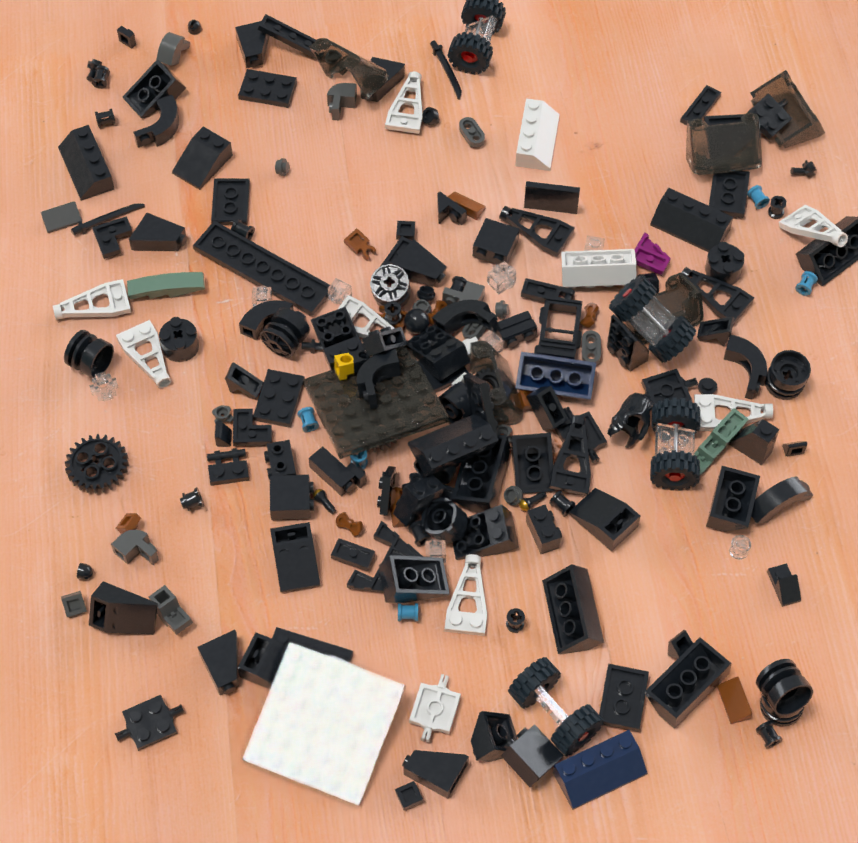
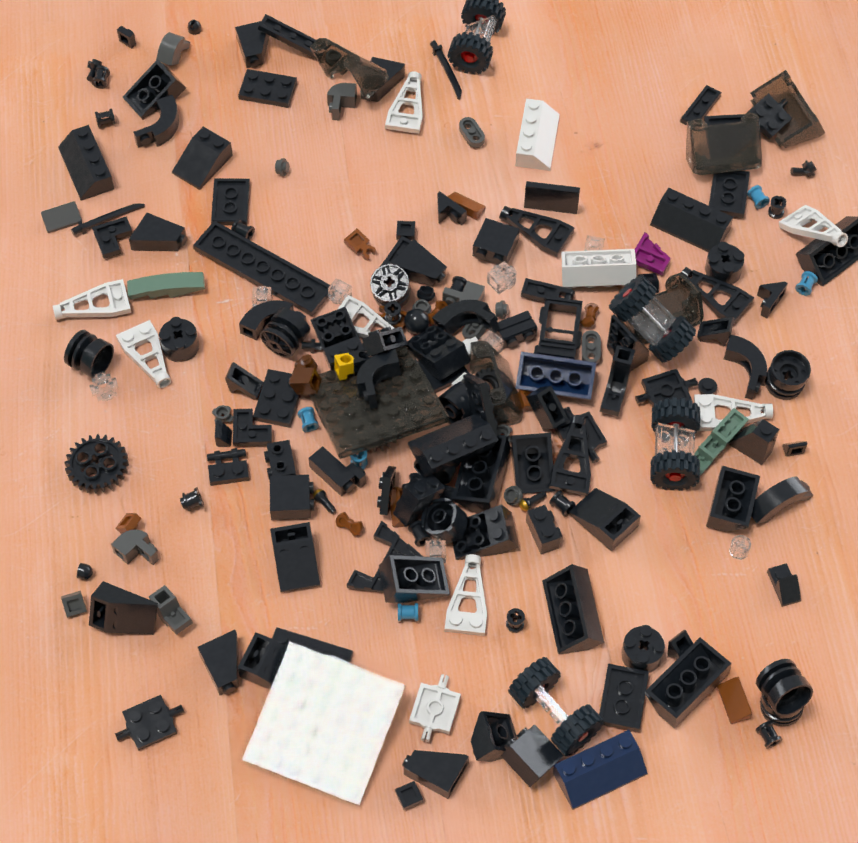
black plate [331,538,376,571] -> none
black tile [422,107,440,125] -> none
black hair [607,393,654,448] -> none
none -> reddish brown brick [289,354,322,395]
none -> black arch [600,345,635,416]
none -> black brick [621,625,665,673]
none -> black slope [757,282,788,319]

